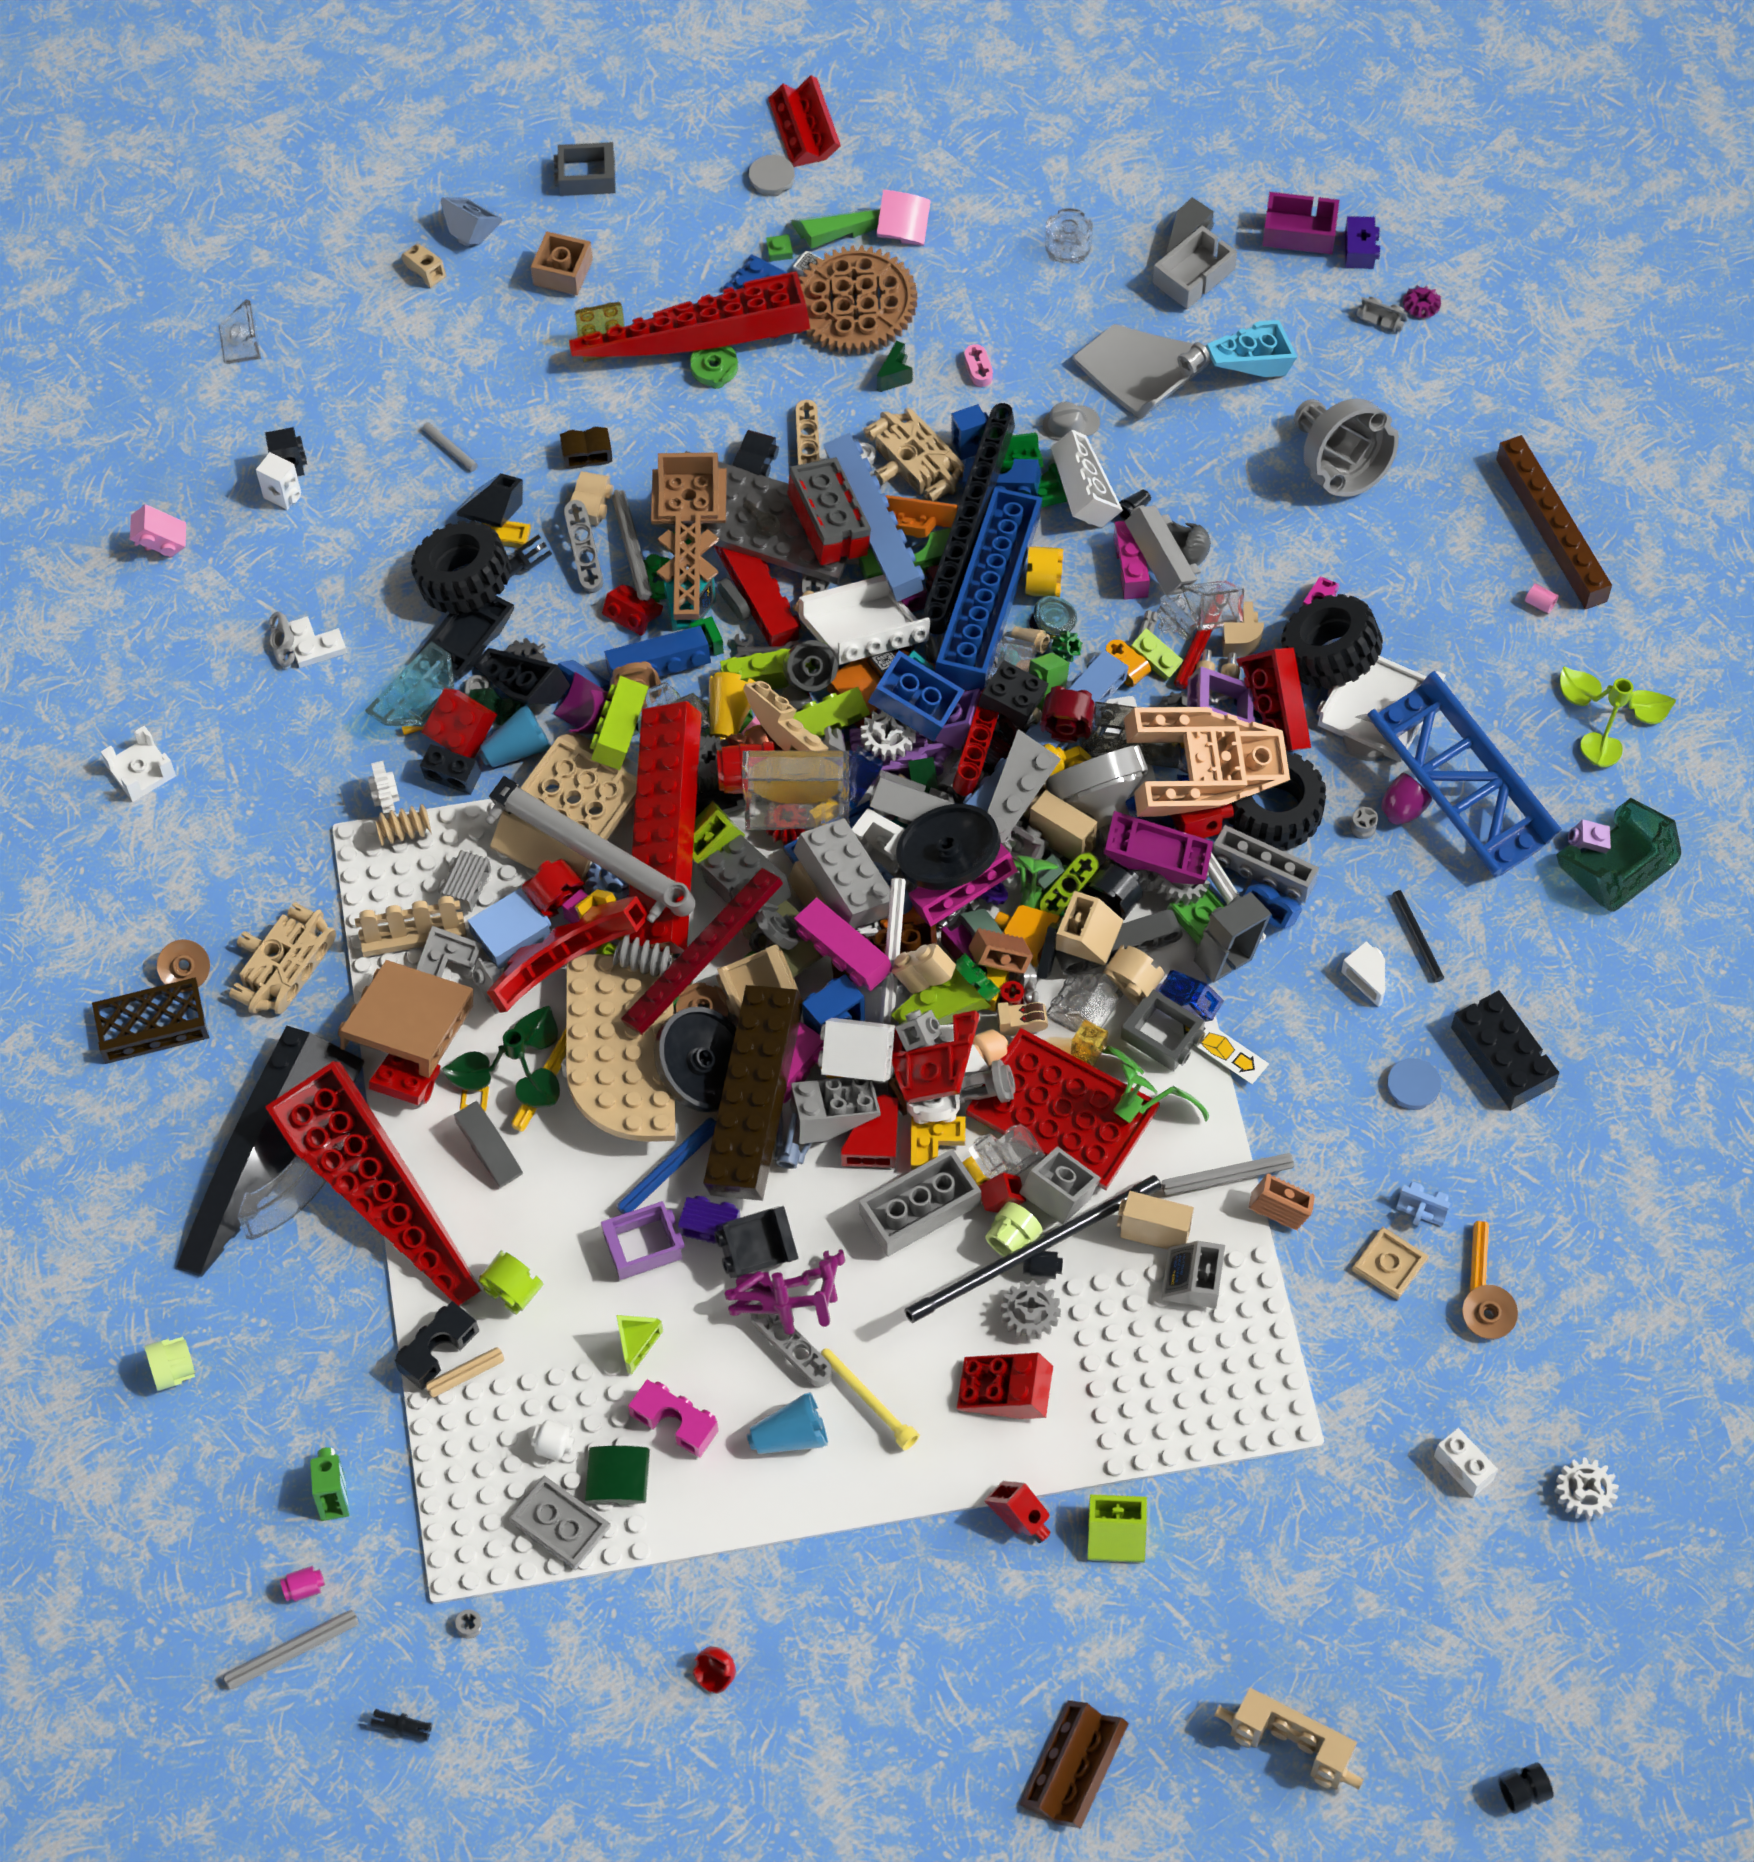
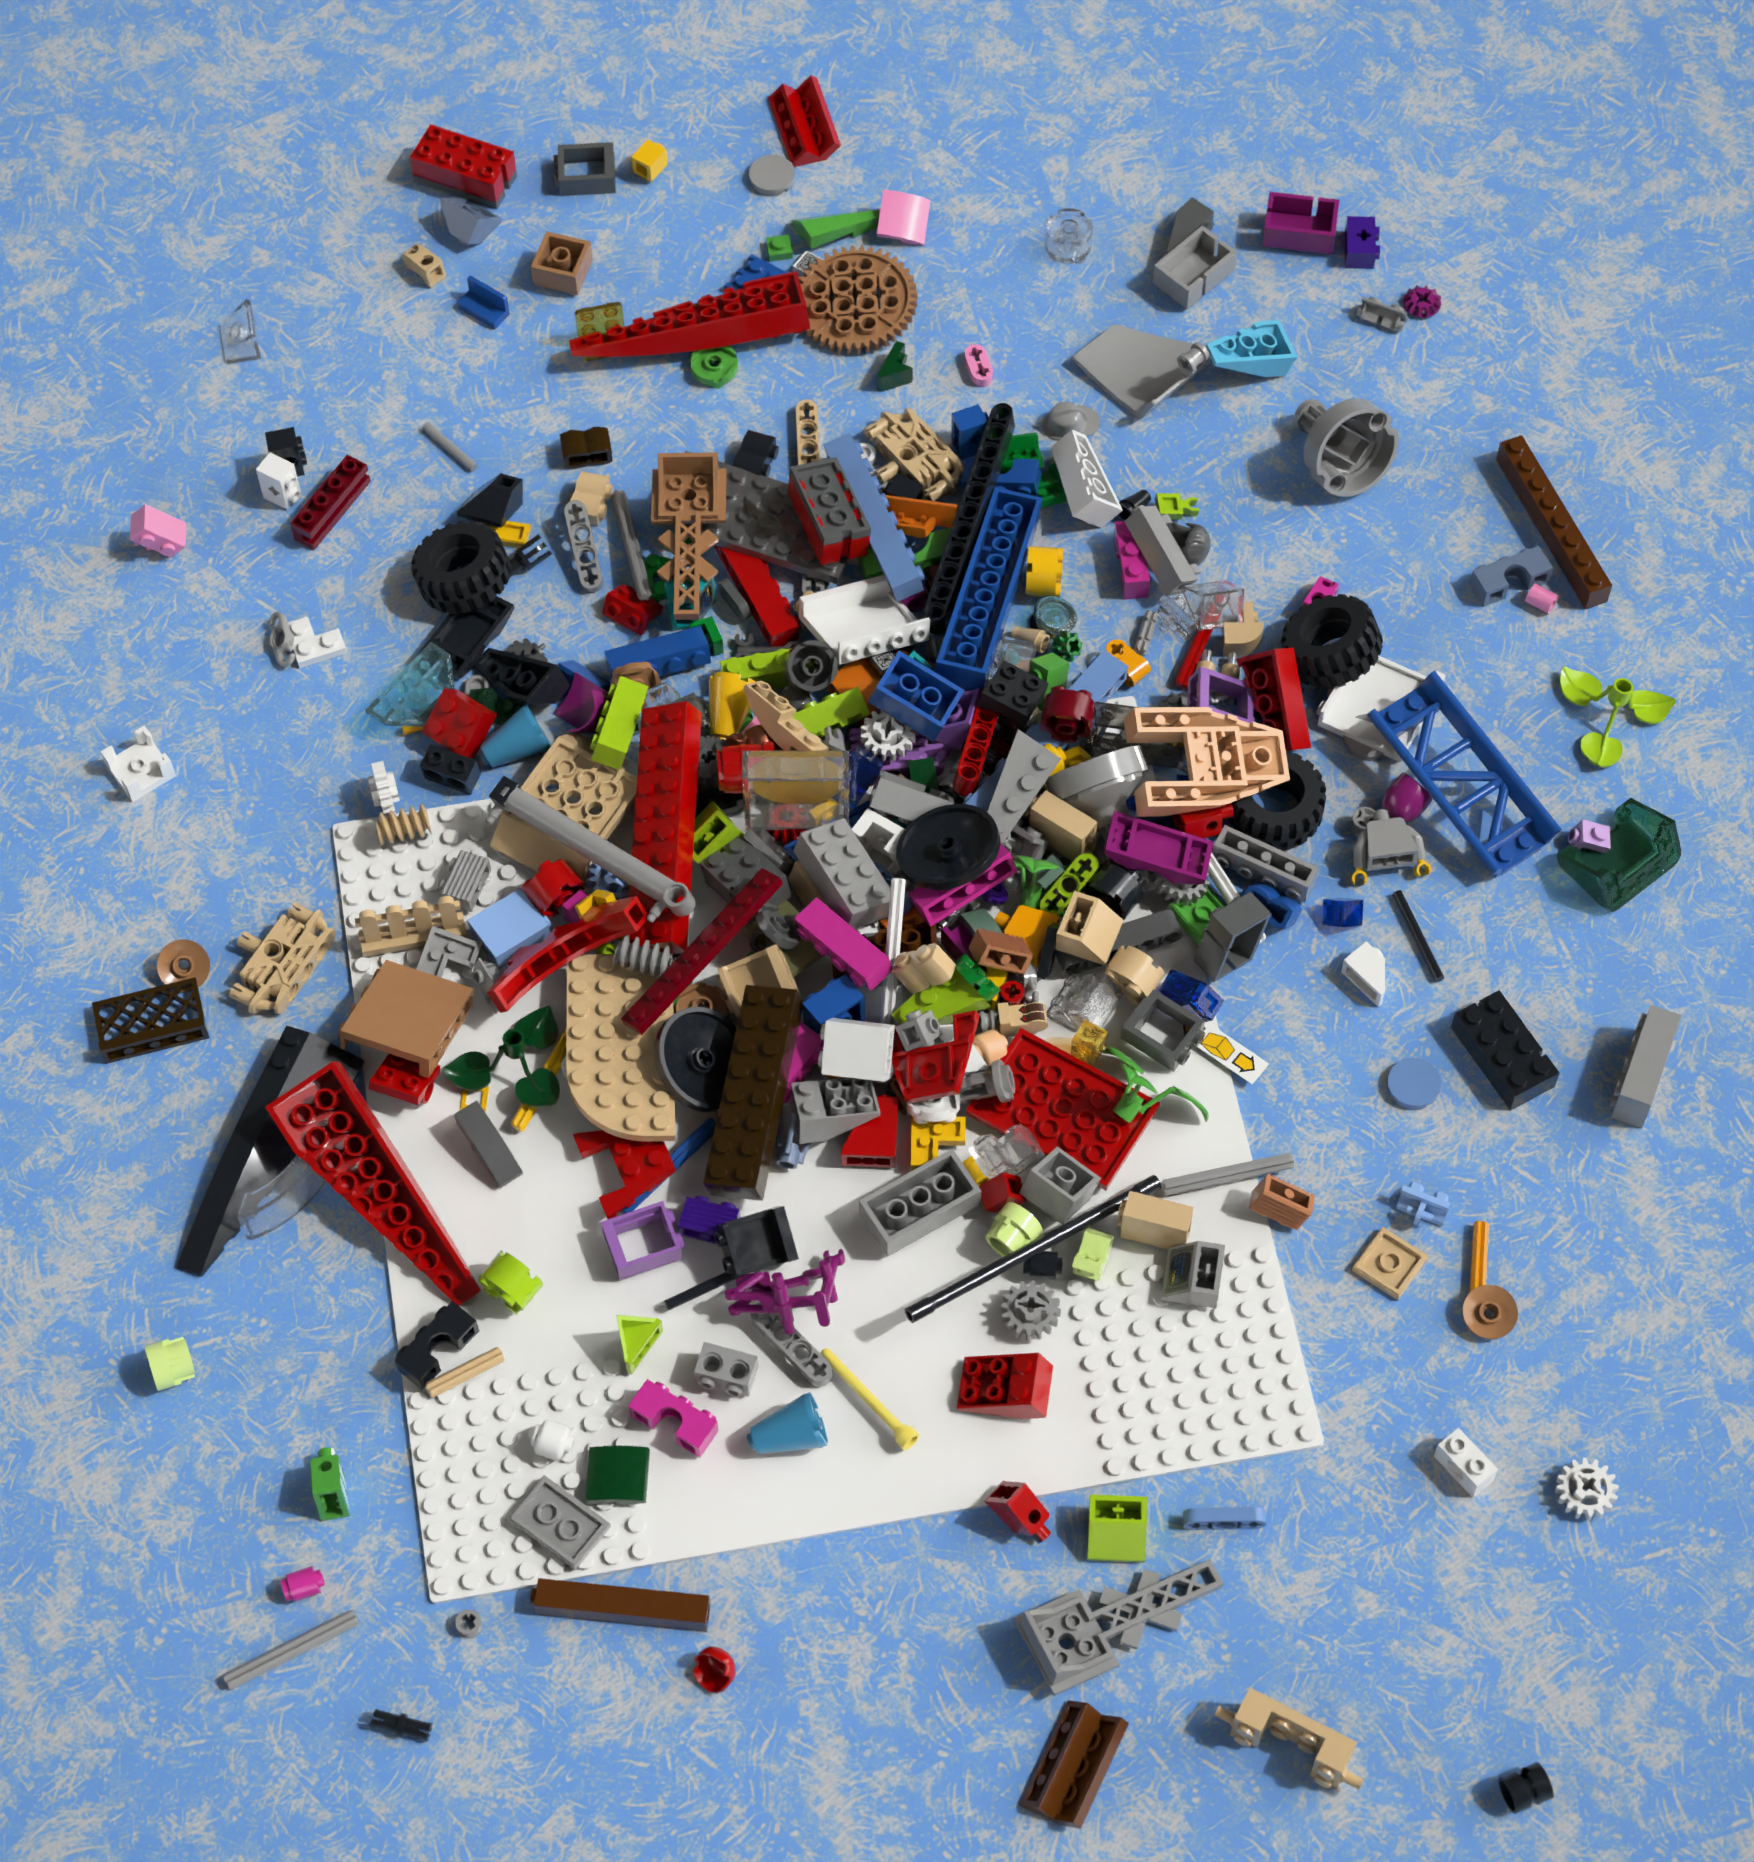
lime plate [1130,628,1184,681] -> none
none -> dark red brick [290,454,371,550]
none -> red piece [410,124,517,209]
none -> blue panel [457,276,510,329]
none -> reddish brown brick [530,1578,711,1632]
none -> red wing [573,1130,676,1220]
none -> yellow brick [631,139,668,182]
none -> black bar [664,1272,737,1310]
none -> light grey brick [694,1342,759,1397]
none -> flat silver bracket [743,828,795,878]
none -> black brick [884,474,923,500]
none -> light grey bush [980,1010,995,1033]
none -> light grey piece [1014,1559,1224,1696]
none -> yellowish green brick [1072,1227,1115,1281]
none -> lime plate [1154,493,1199,520]
none -> medium blue beam [1183,1507,1266,1530]
none -> clear blue panel [1322,898,1363,927]
none -> light grey torso [1351,809,1431,885]
none -> sand blue arch [1470,546,1553,607]
none -> light grey brick [1609,1005,1682,1129]

